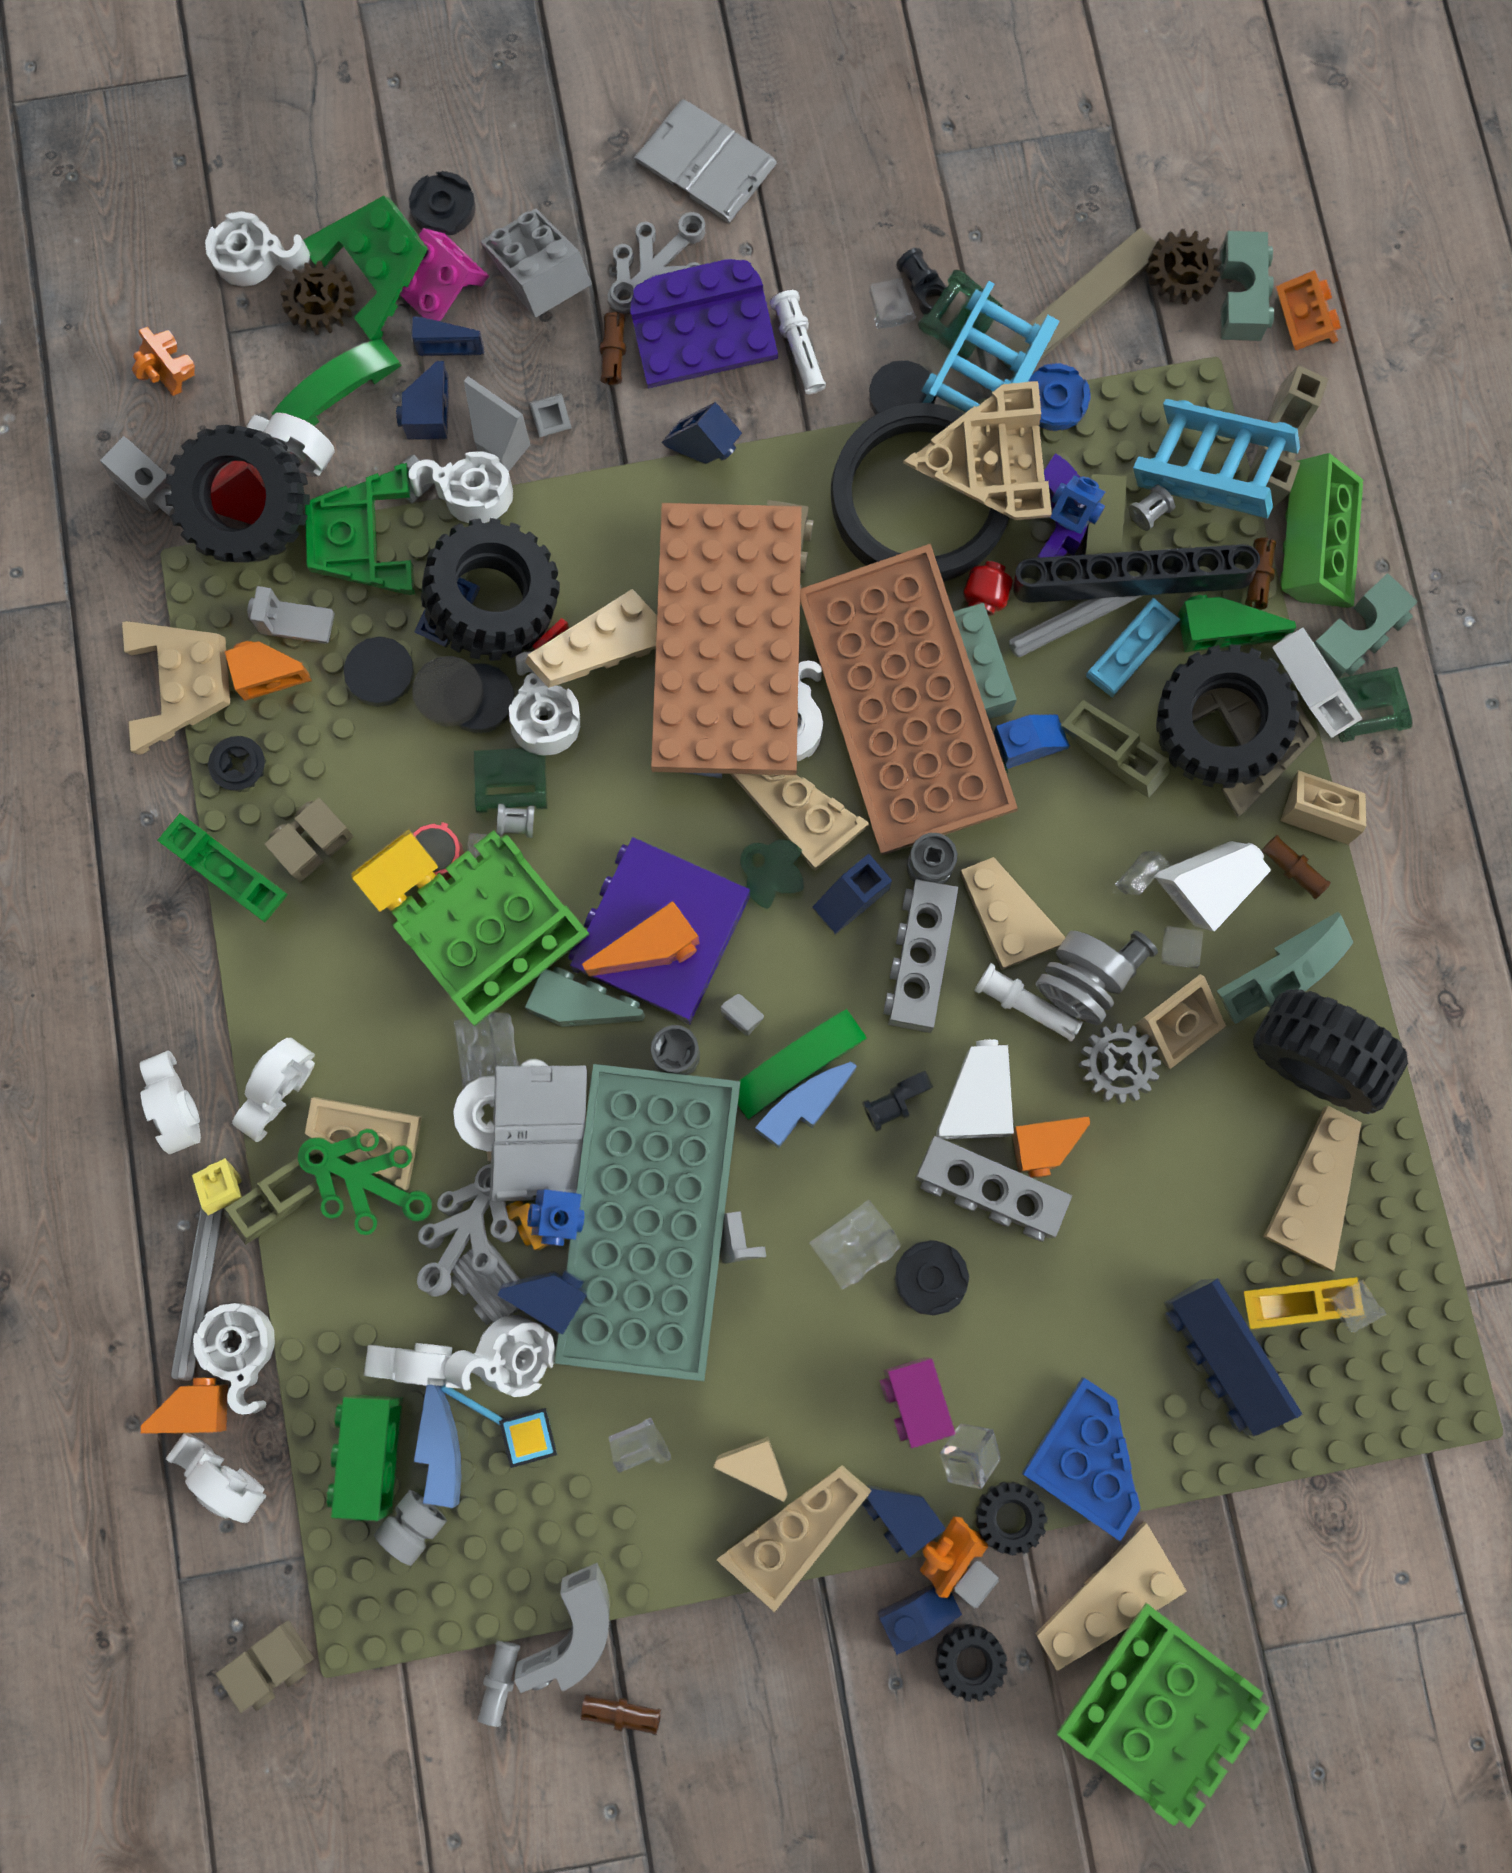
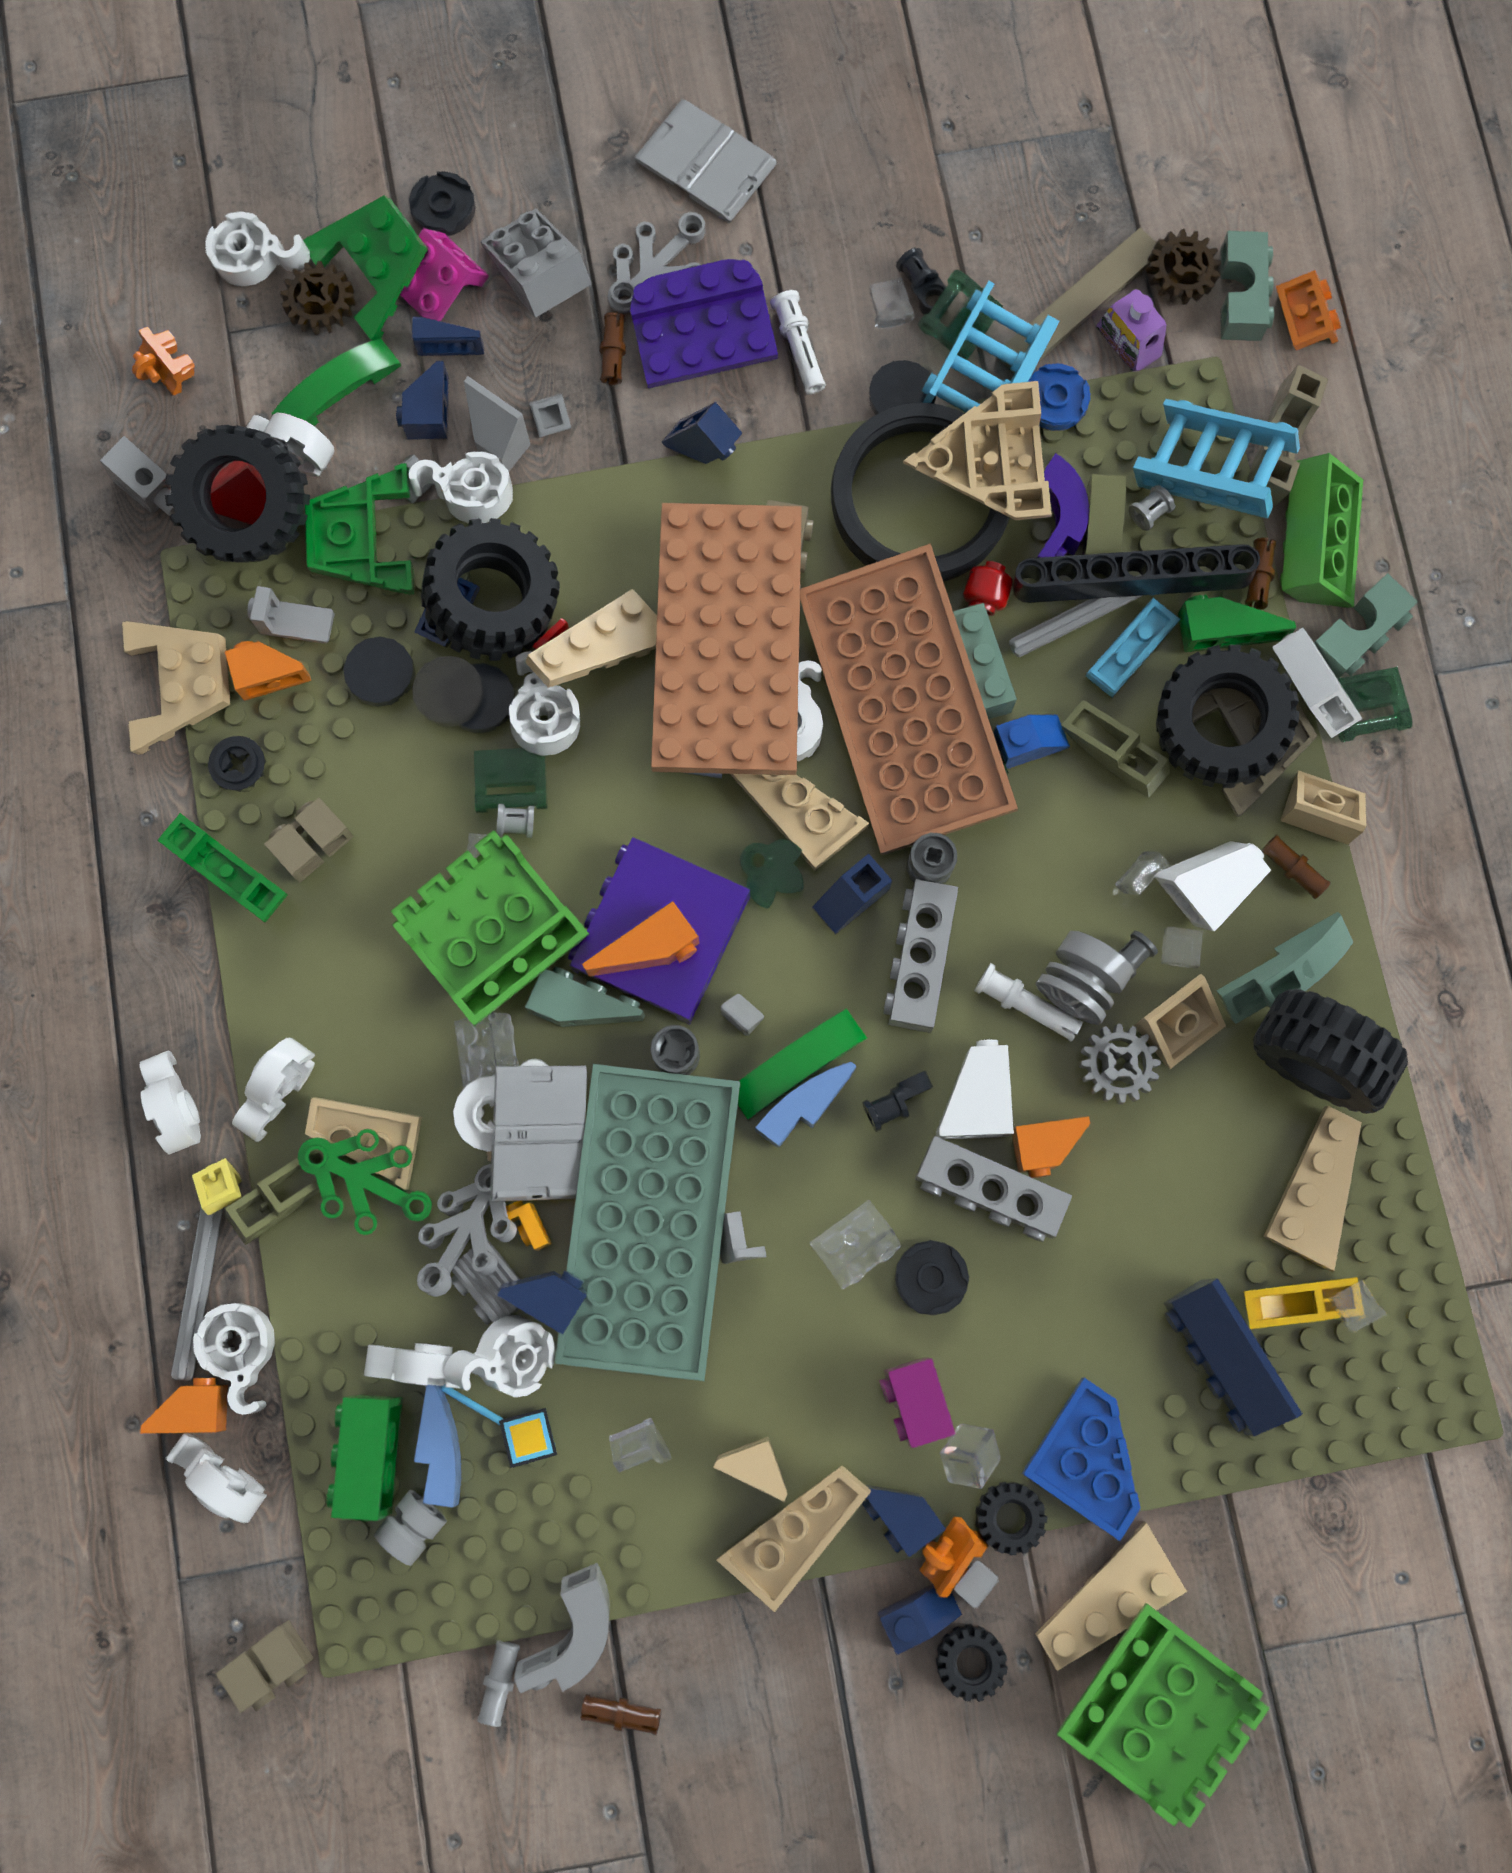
yellow brick [351,829,438,912] -> none
pearl dark grey piece [413,822,464,881] -> none
blue brick [527,1189,584,1246] -> none
tan wing [960,857,1065,970] -> none
blue brick [1049,475,1105,534] -> none
none -> medium lavender torso [1096,289,1167,371]

